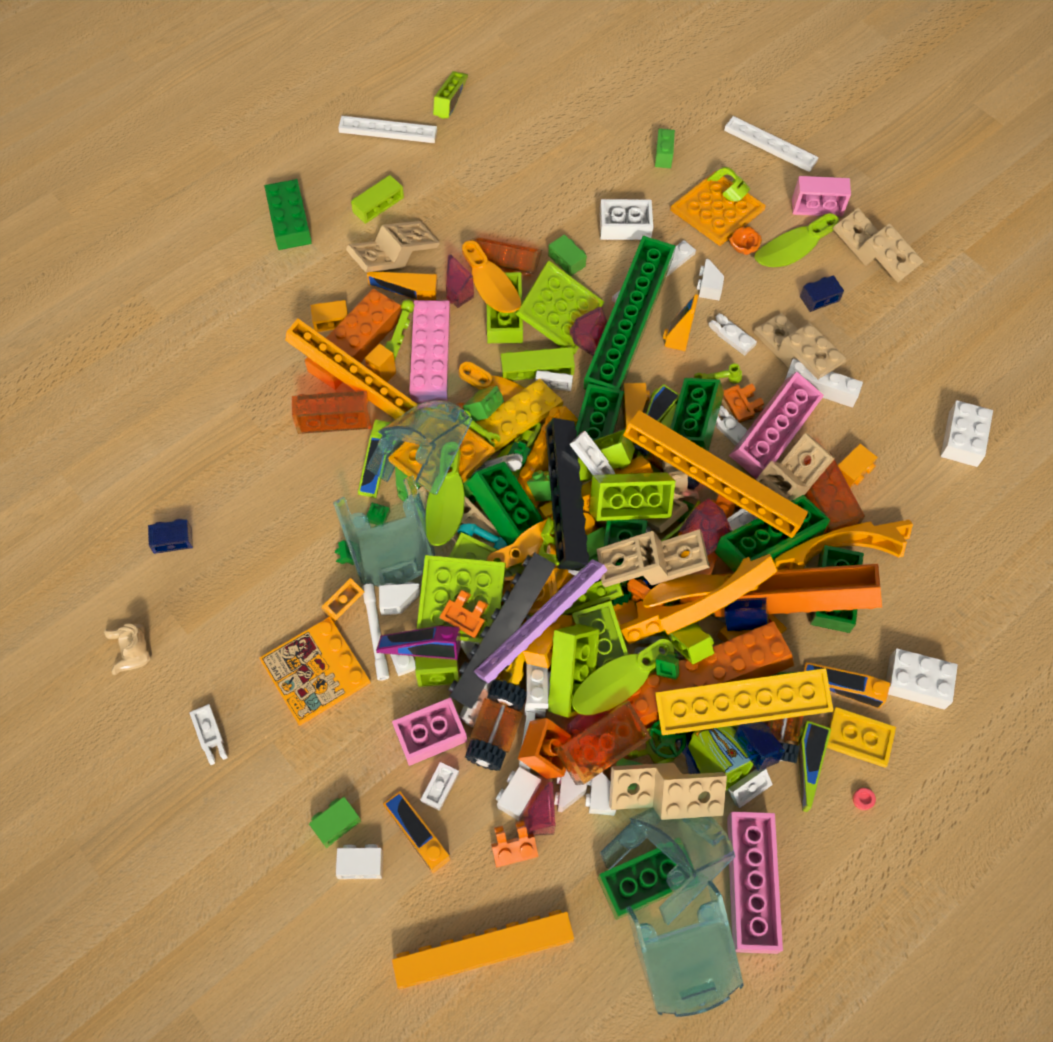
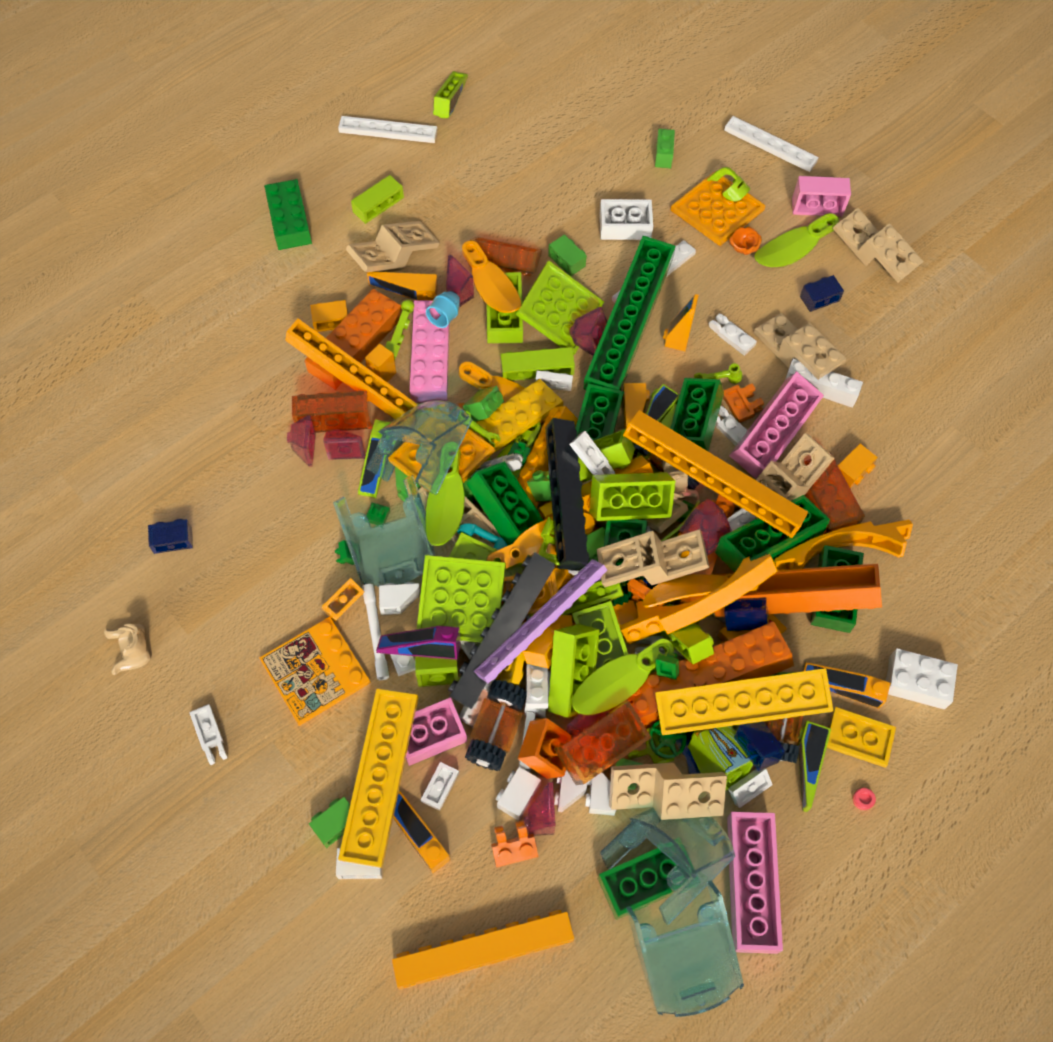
orange plate [439,590,489,638] -> none
white slope [697,259,724,301] -> none
white brick [941,400,993,467] -> none
none -> clear pink slope [287,416,316,467]
none -> clear pink slope [323,430,366,460]
none -> yellow plate [338,689,419,868]
none -> medium azure helmet [426,291,460,328]

